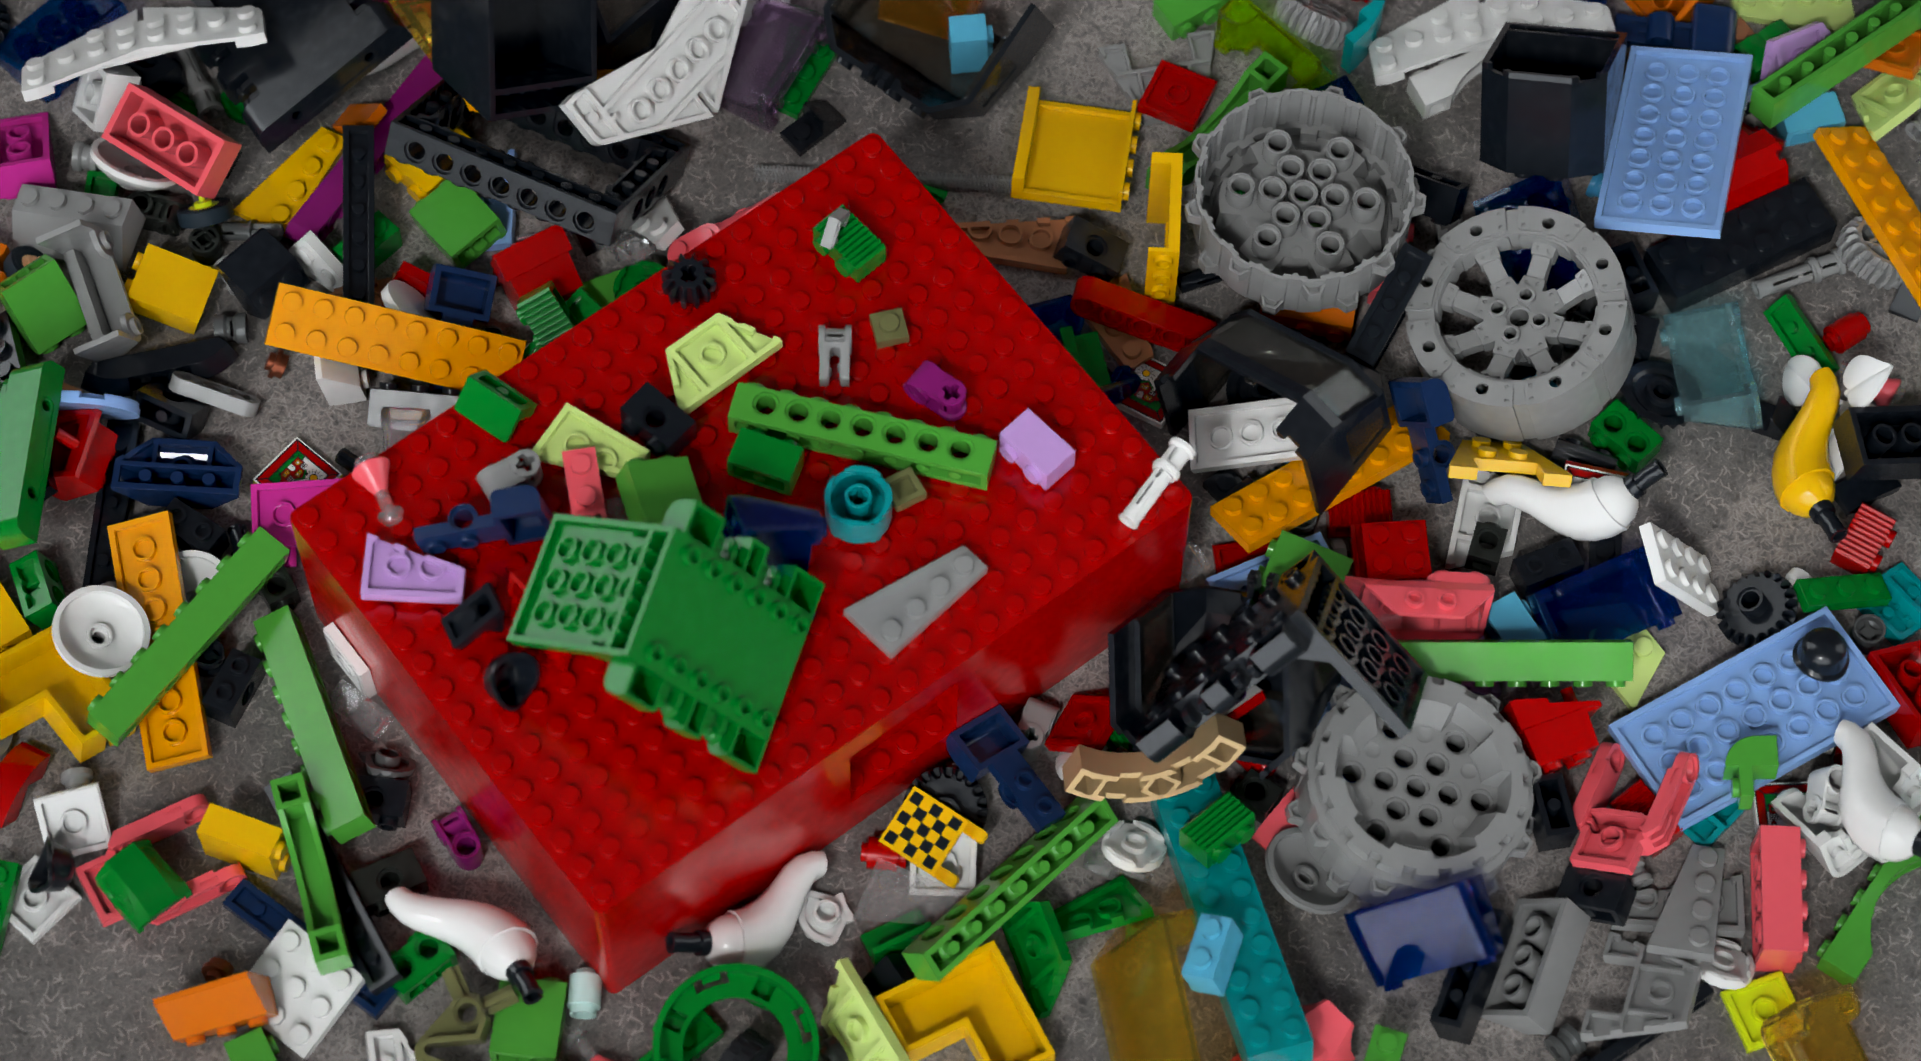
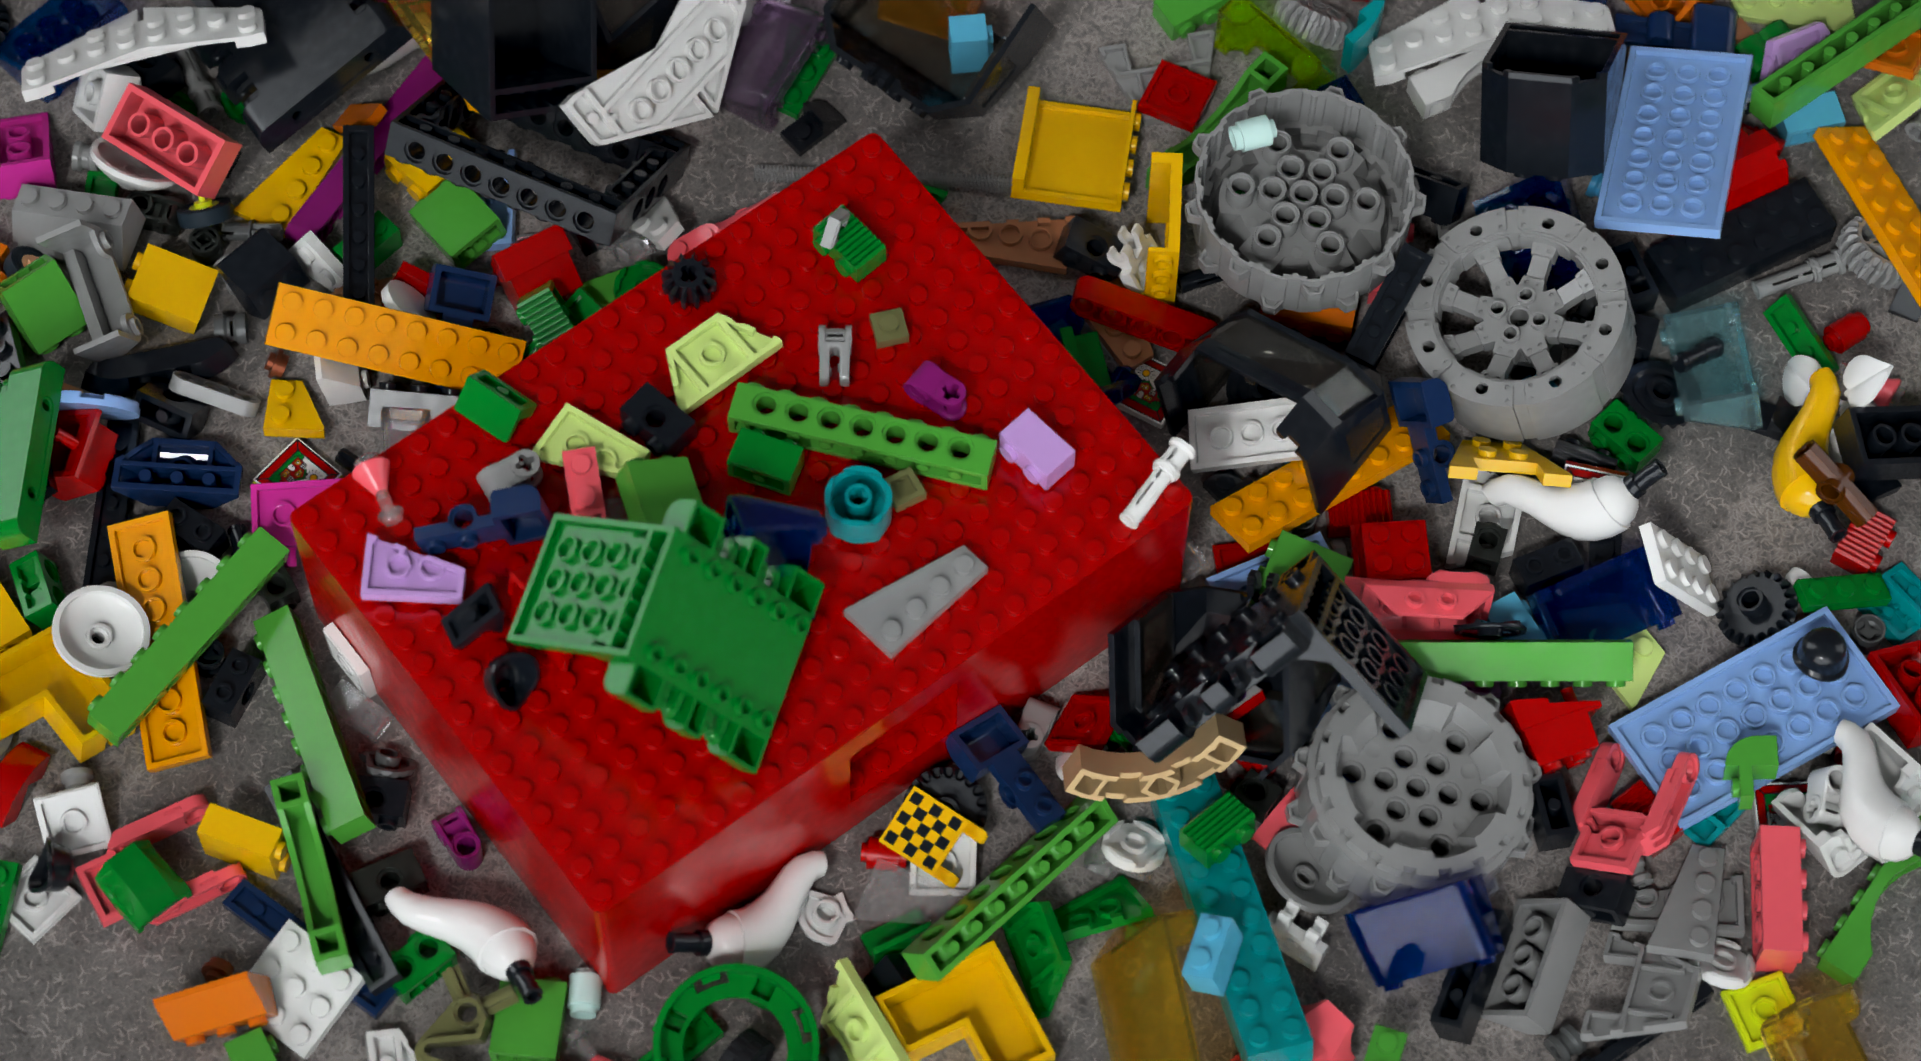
none -> yellow wing [263,379,325,439]
none -> white plate [1107,223,1158,295]
none -> light aqua brick [1228,114,1277,152]
none -> white plate [1268,899,1329,972]
none -> black wheel [1453,619,1527,639]
none -> black piece [1672,336,1724,373]
none -> reddish brown piece [1793,439,1878,528]

